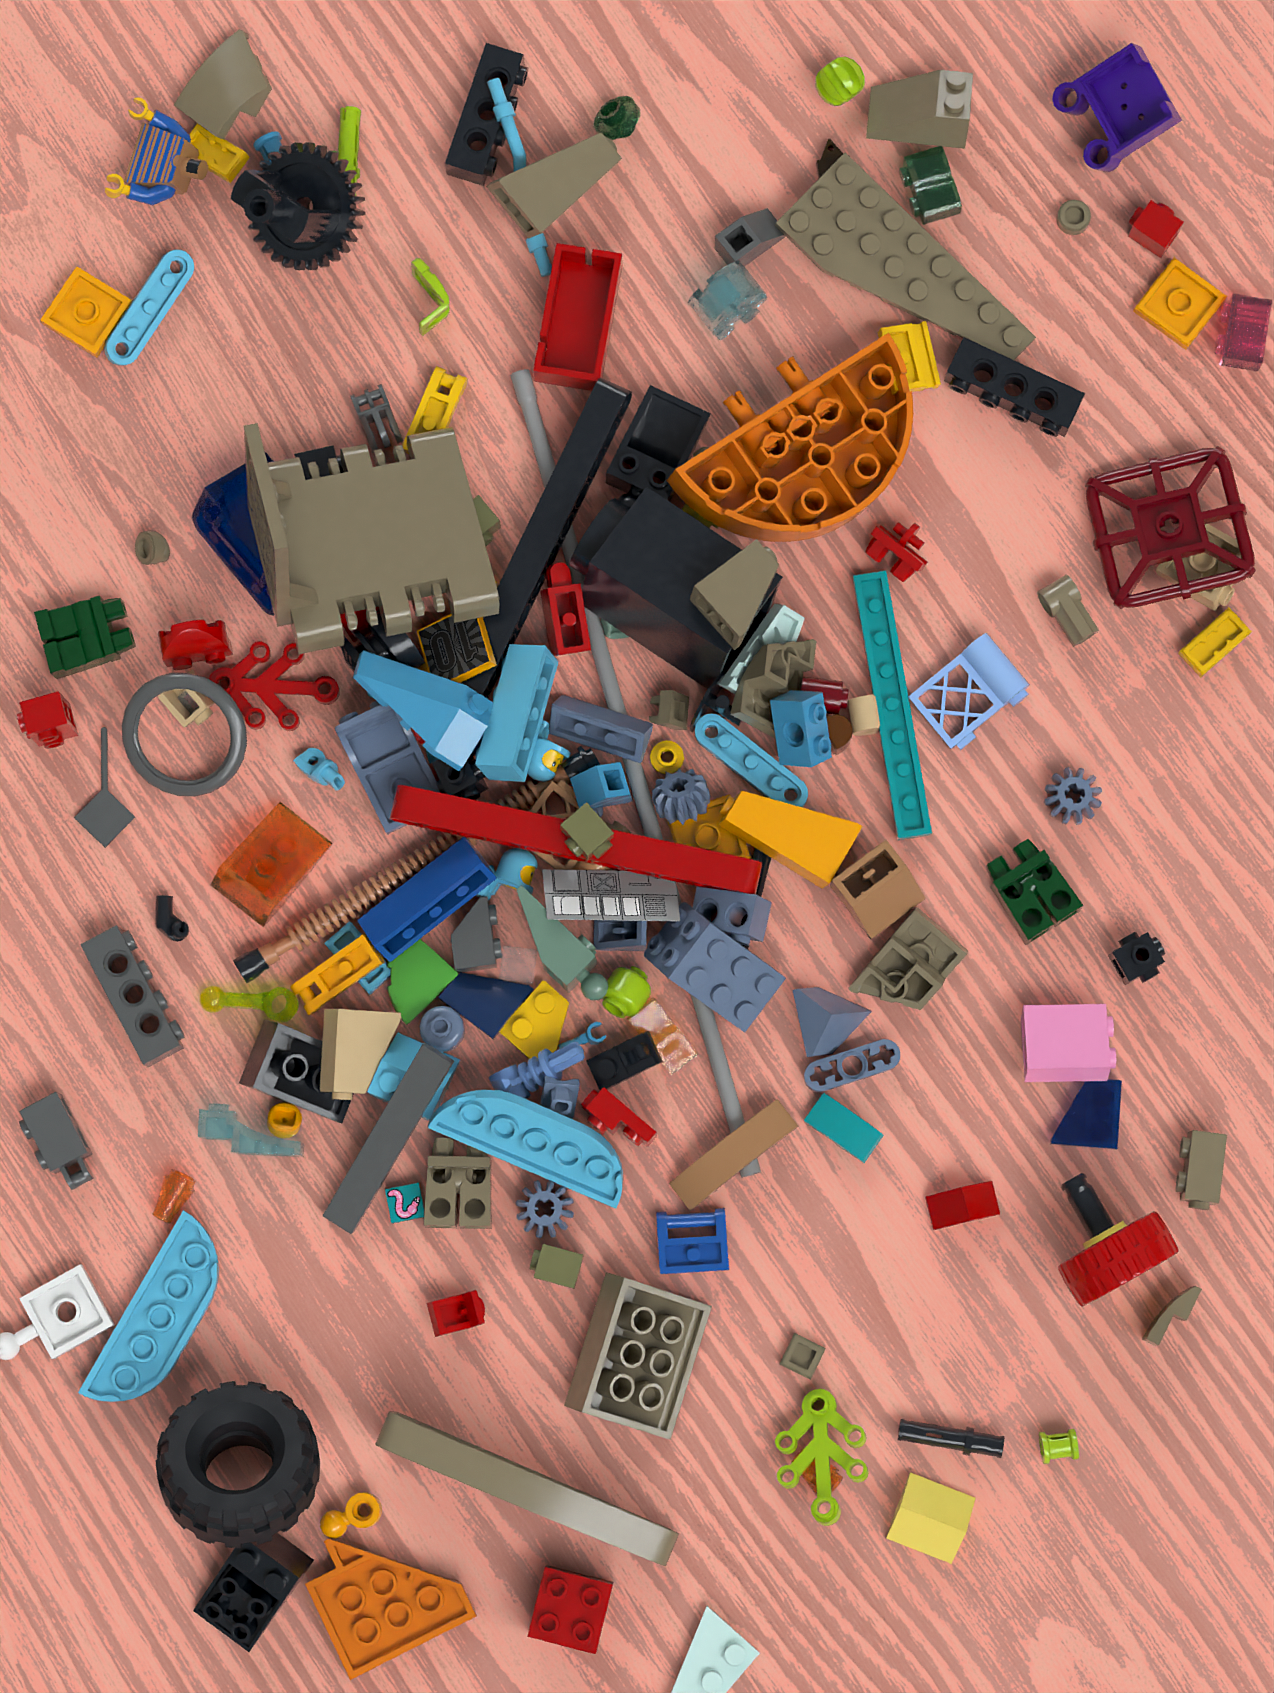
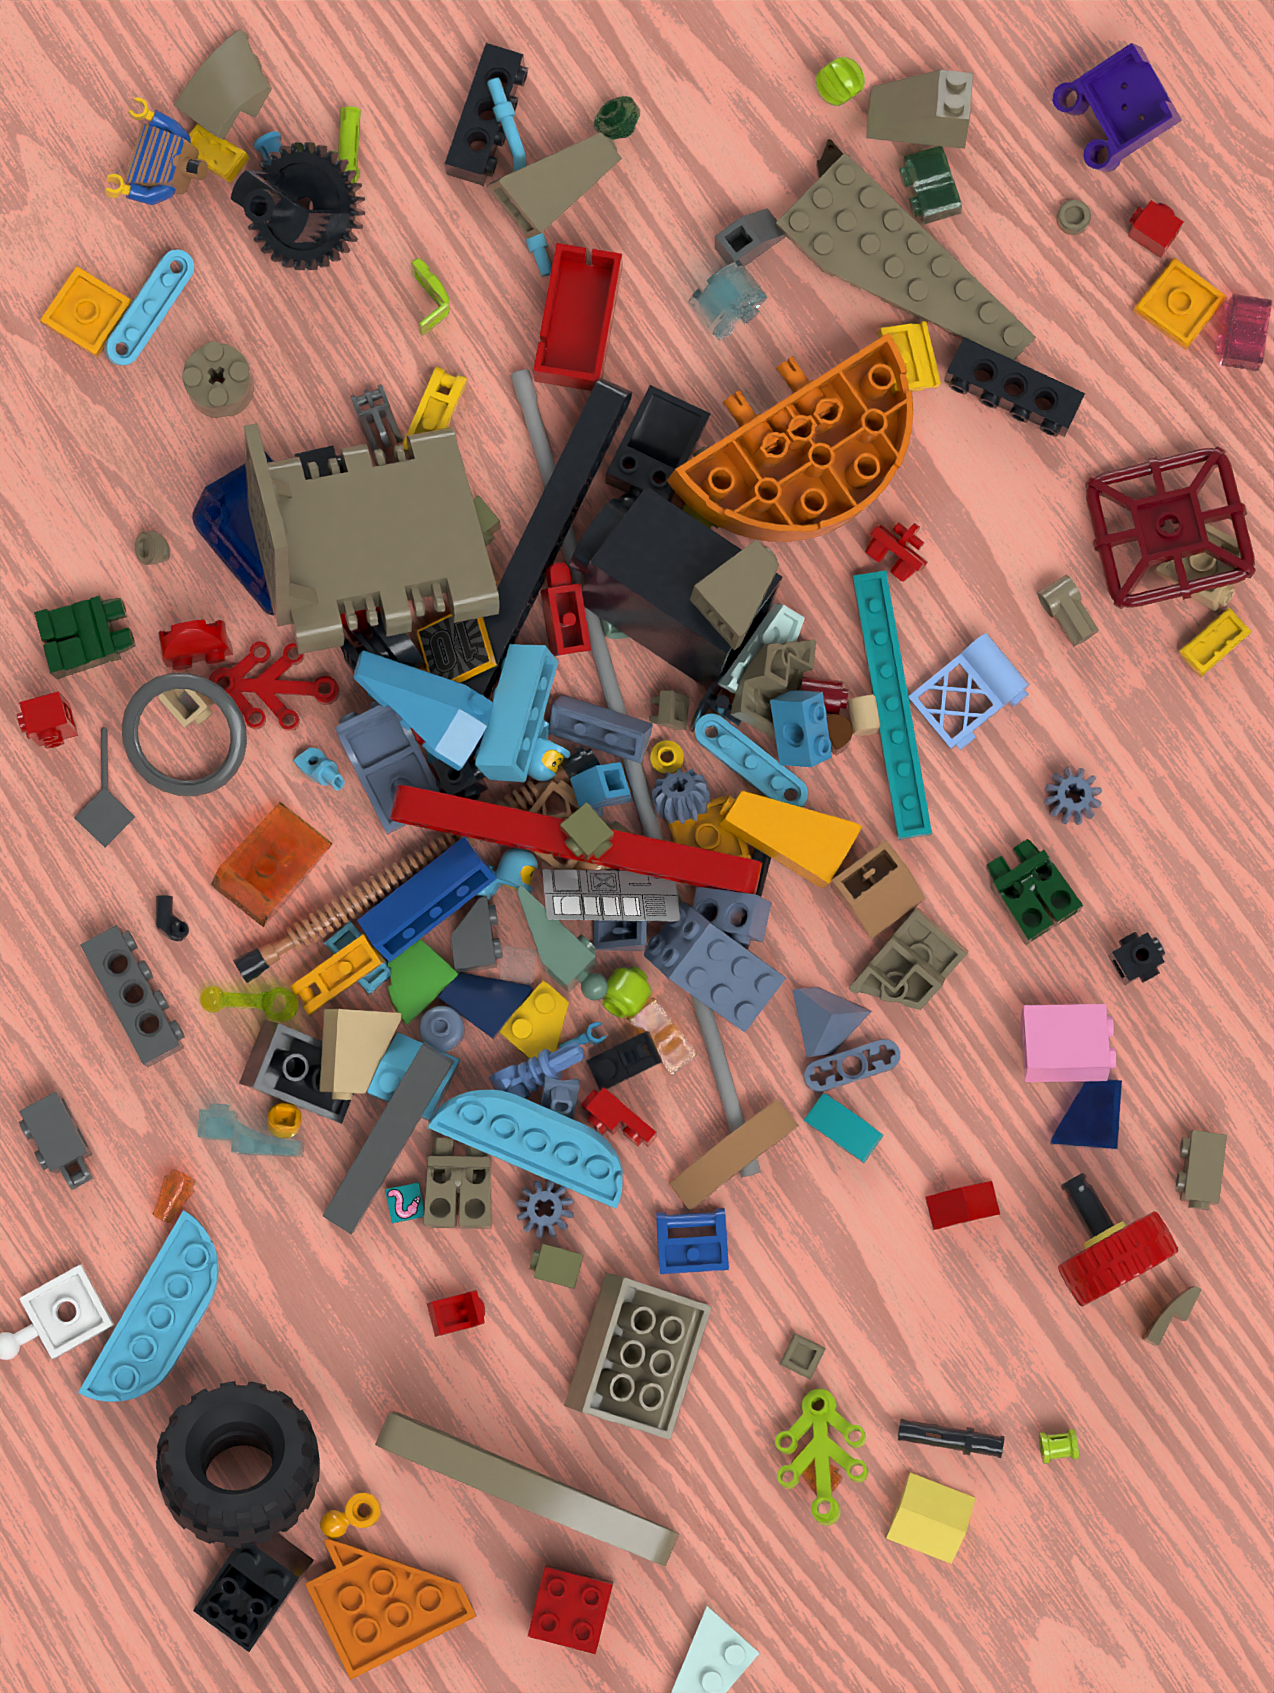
none -> dark tan brick [182,341,254,418]

